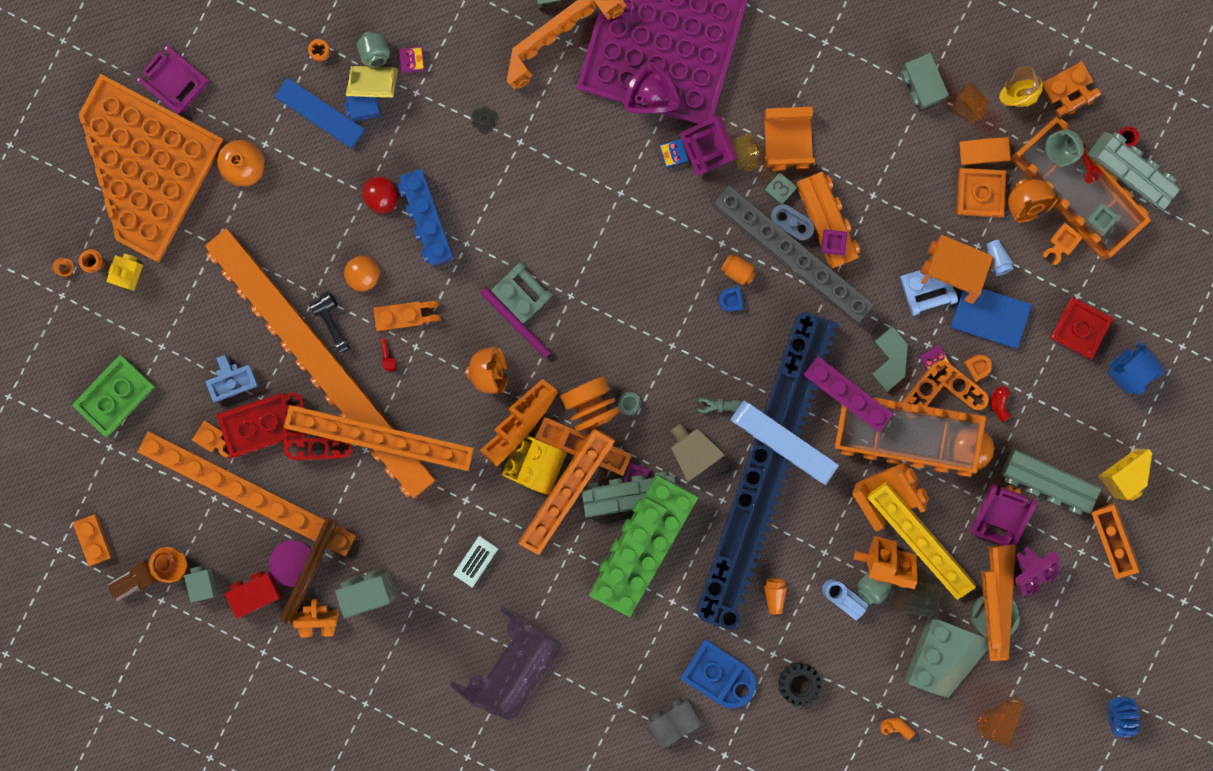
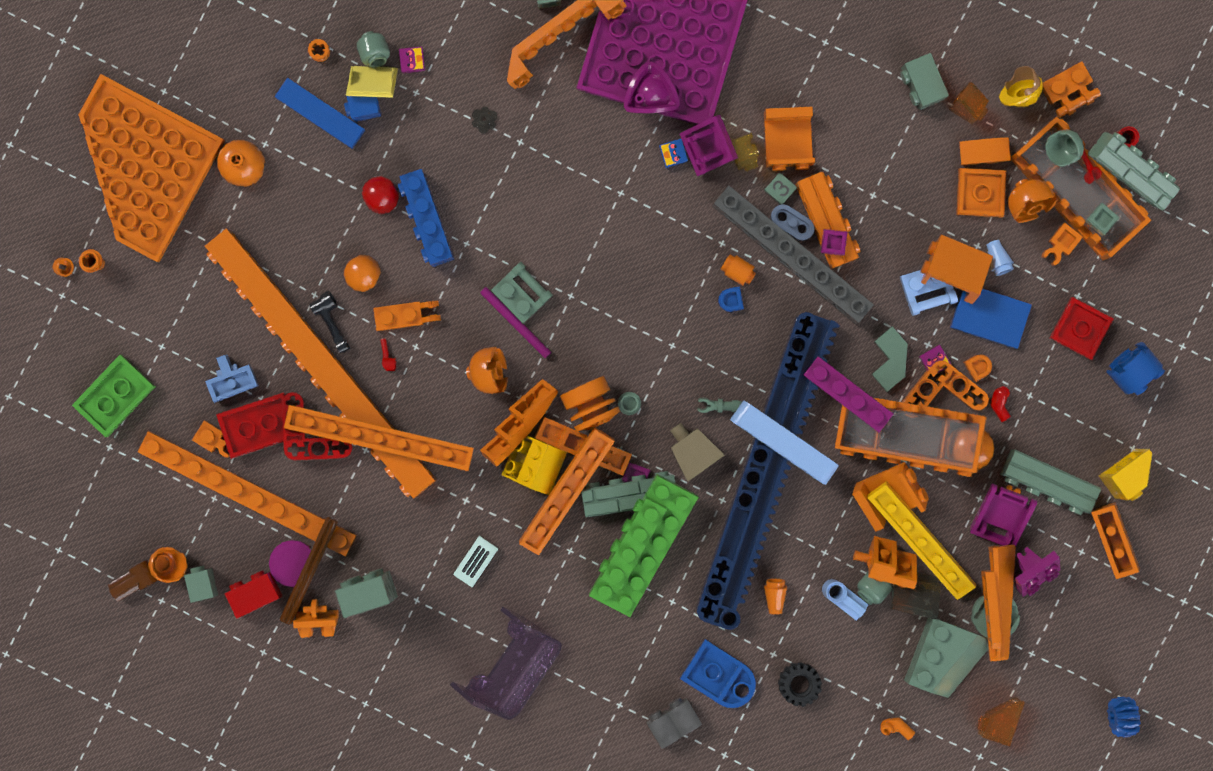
orange plate [73,514,113,566] -> none
yellow brick [106,253,143,291] -> none
magenta container [136,44,210,116] -> none

